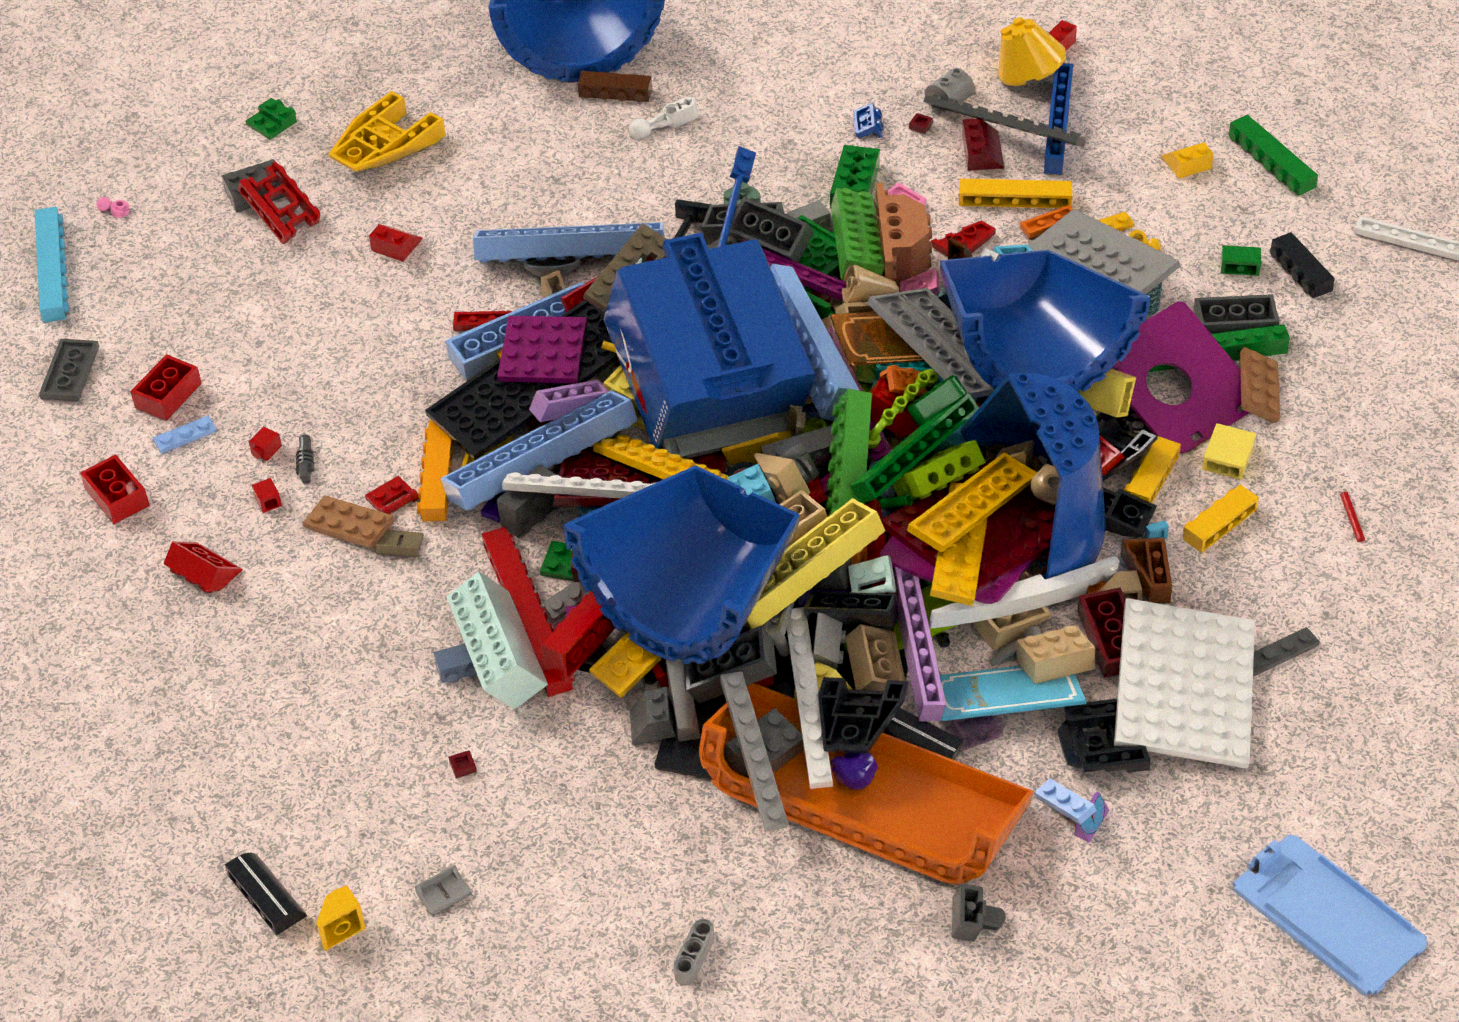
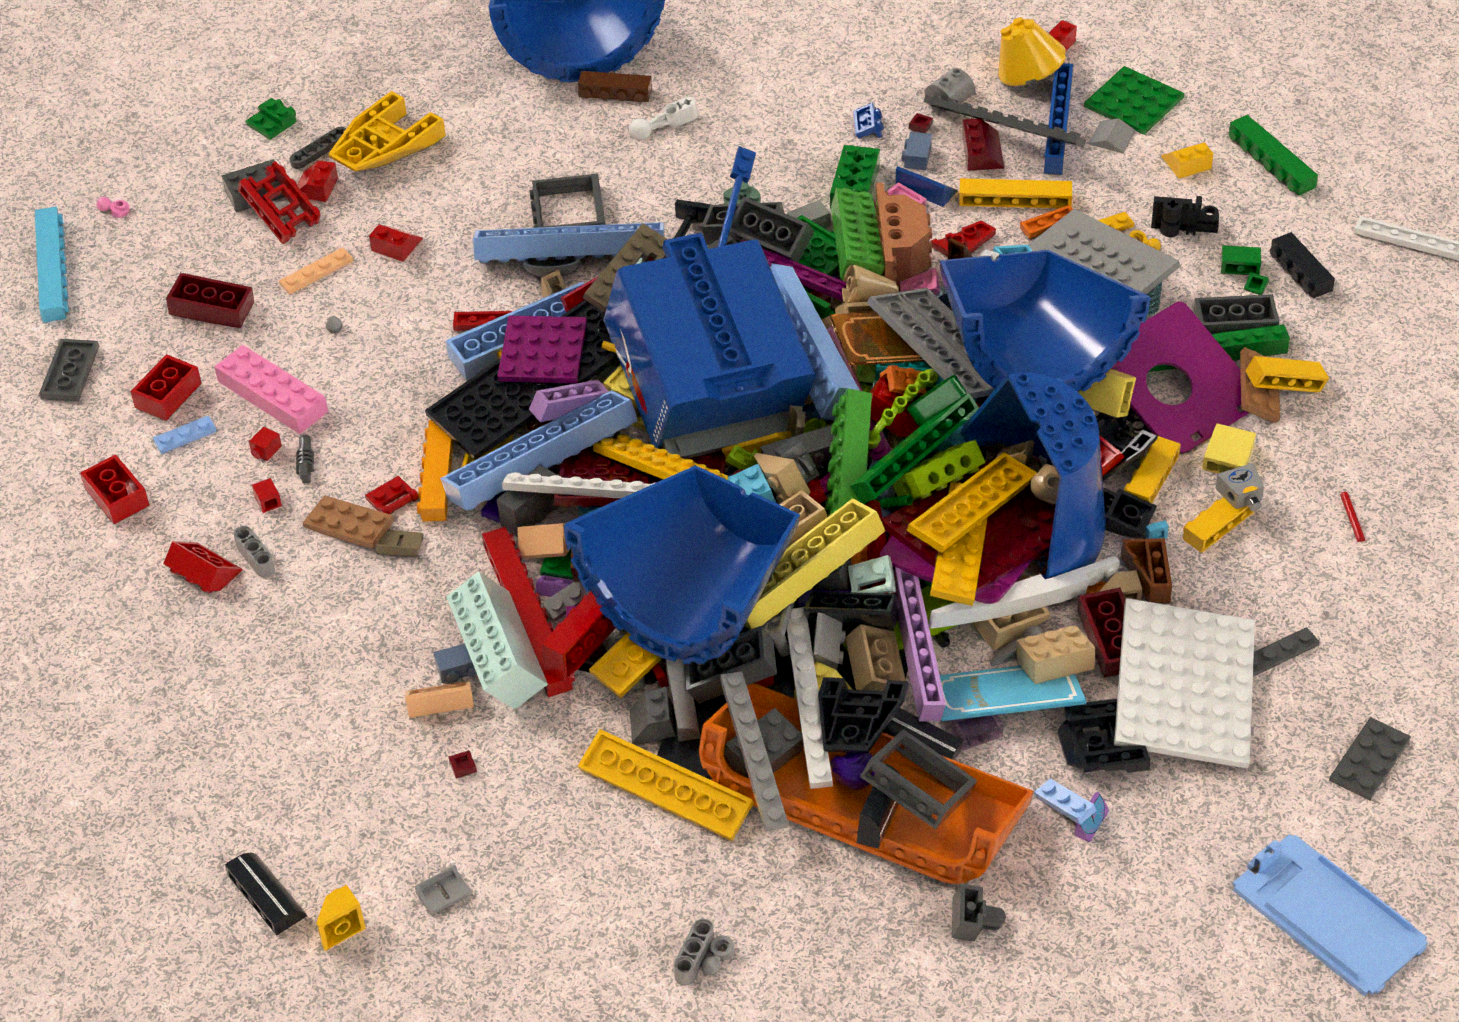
none -> dark red brick [166,272,254,328]
none -> bright pink brick [214,345,328,434]
none -> light grey beam [233,526,275,577]
none -> light nougat plate [279,247,353,294]
none -> dark grey beam [289,127,346,169]
none -> red slope [297,160,338,202]
none -> light grey hinge [326,316,343,333]
none -> light nougat slope [405,681,474,718]
none -> light nougat slope [517,523,569,559]
none -> dark grey window [529,173,606,228]
none -> medium lavender slope [535,575,574,597]
none -> yellow plate [578,729,754,841]
none -> light grey plate [702,935,735,975]
none -> lime plate [725,445,758,470]
none -> black brick [856,763,900,849]
none -> dark grey window [860,729,977,829]
none -> blue slope [896,166,958,207]
none -> sand blue brick [901,132,932,170]
none -> green plate [1084,66,1185,135]
none -> light grey slope [1089,118,1135,153]
none -> black plate [1151,196,1219,237]
none -> light grey torso [1215,463,1264,511]
none -> green slope [1243,272,1269,295]
none -> yellow brick [1245,356,1329,392]
none -> dark grey plate [1329,717,1411,801]

